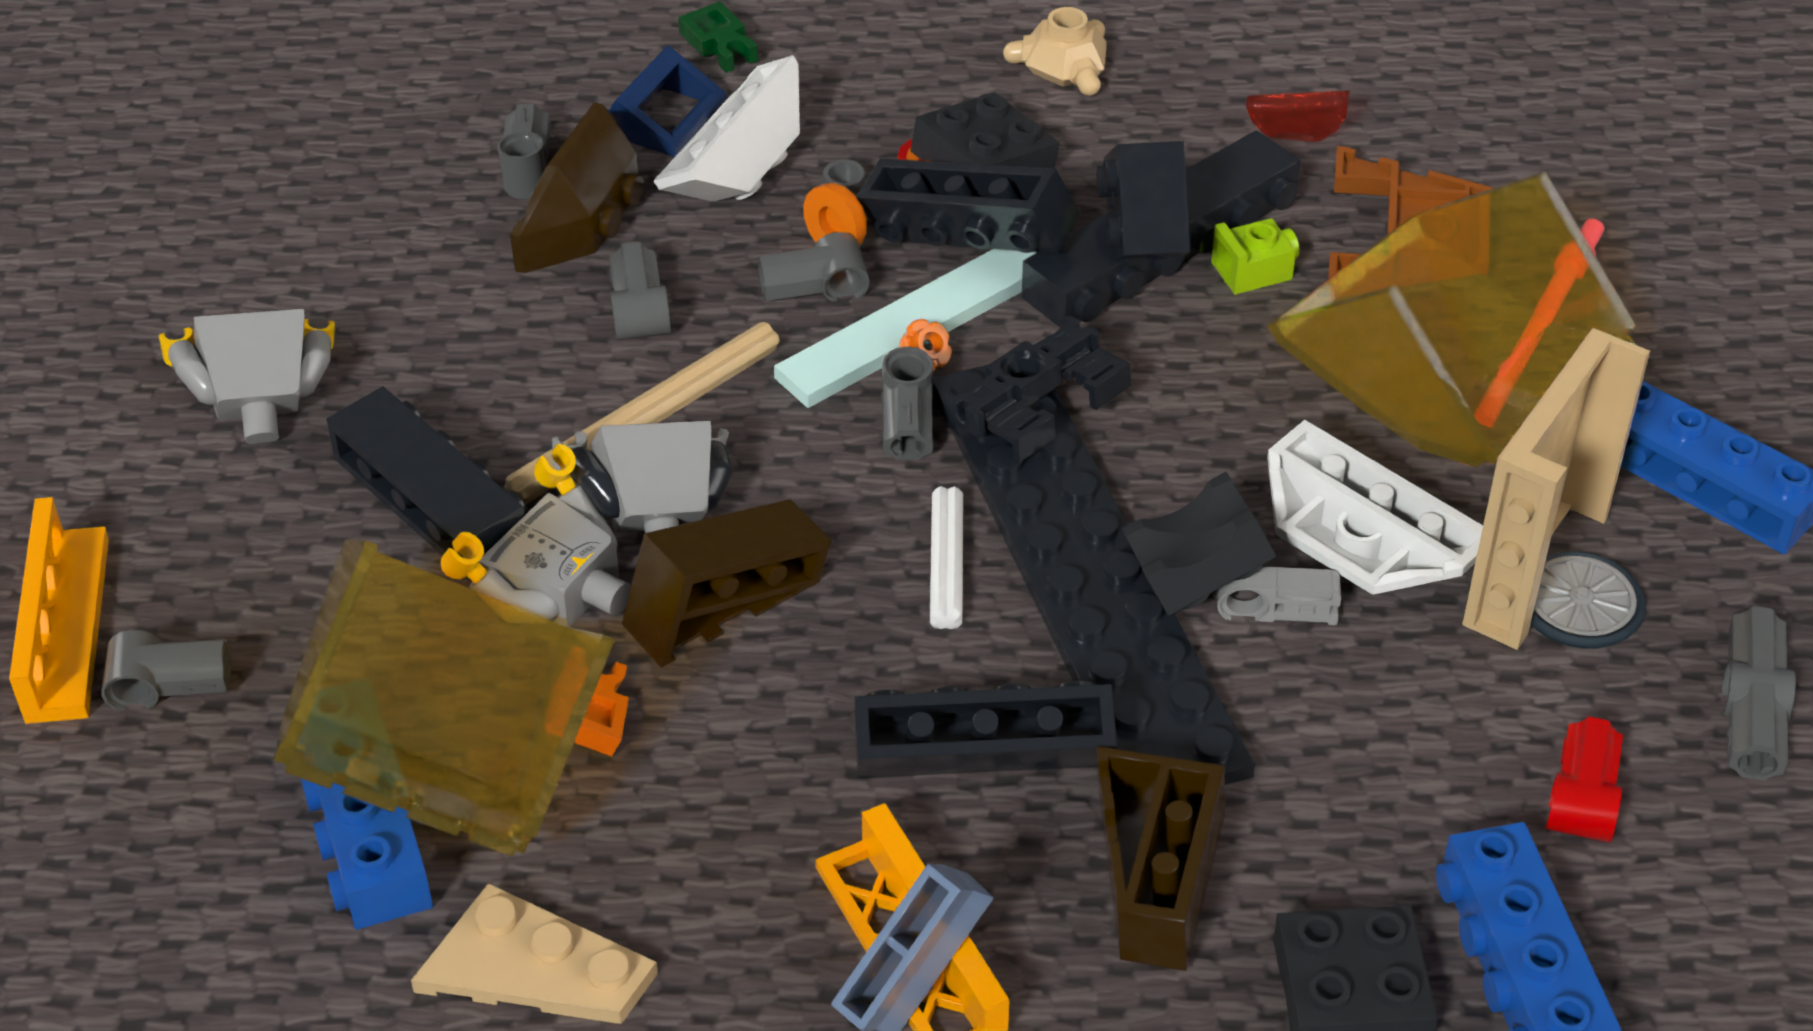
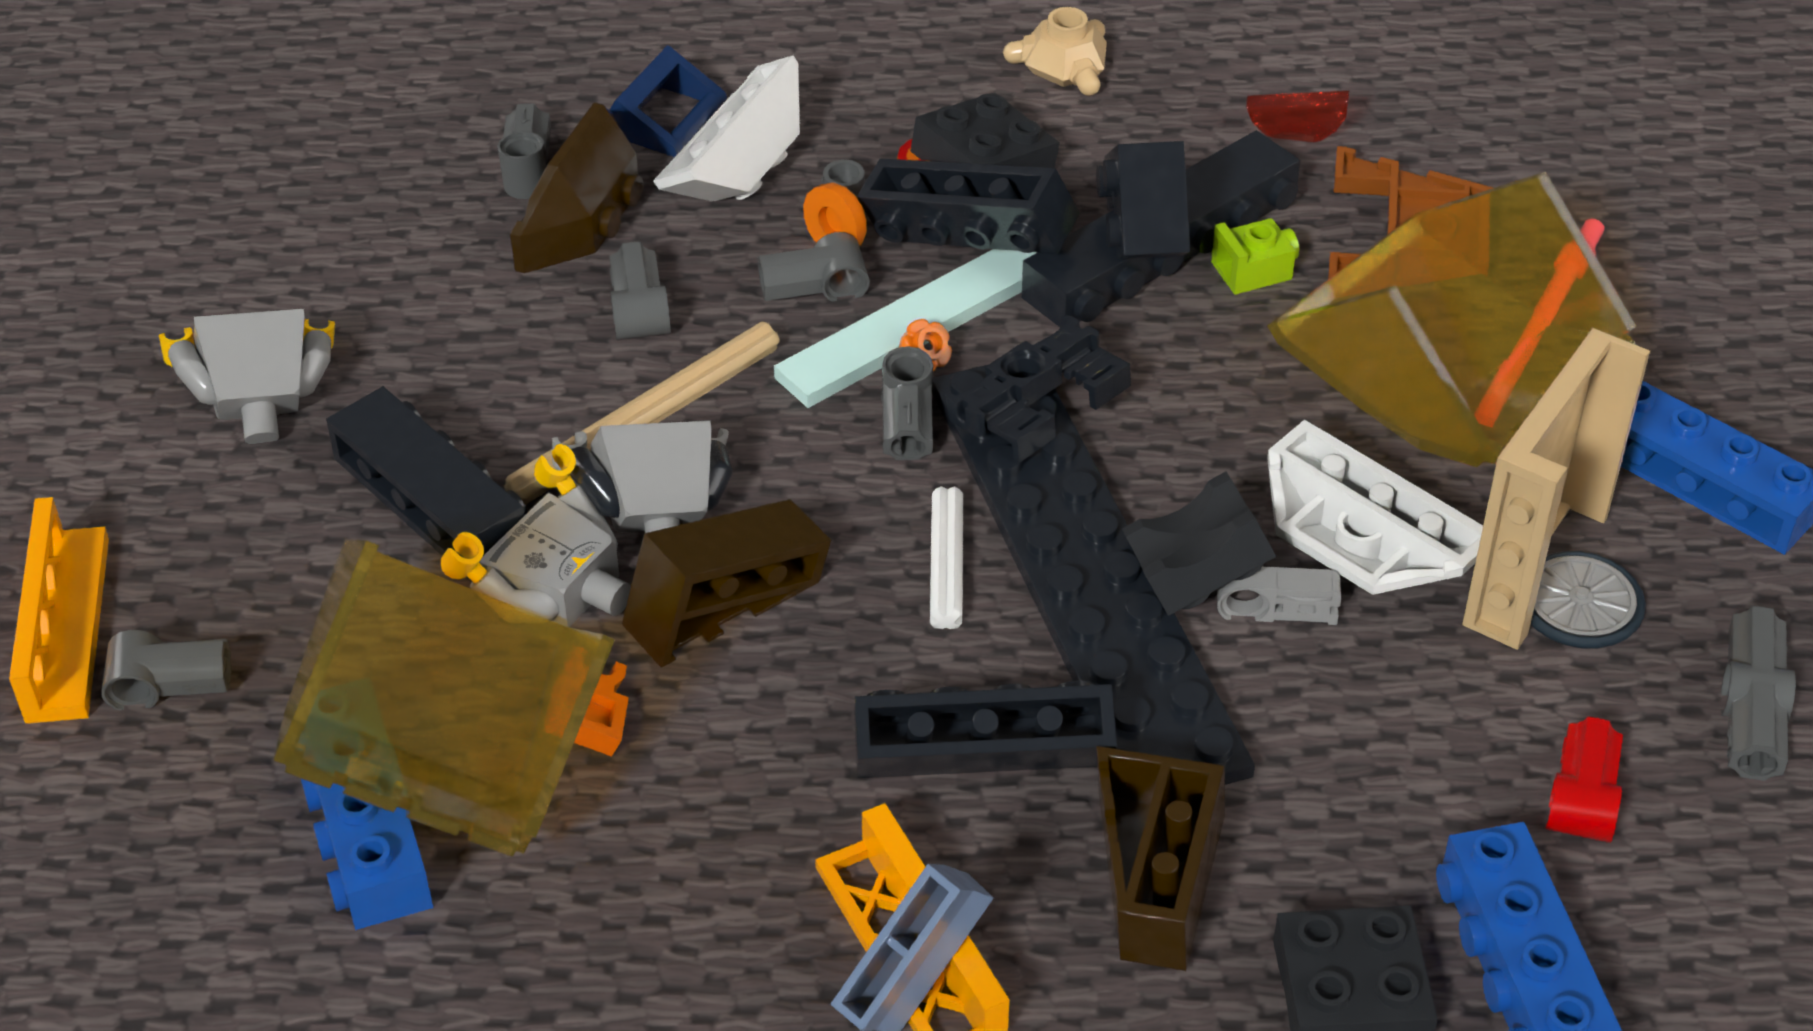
tan wing [411,884,658,1024] -> none
dark green plate [678,1,758,73] -> none

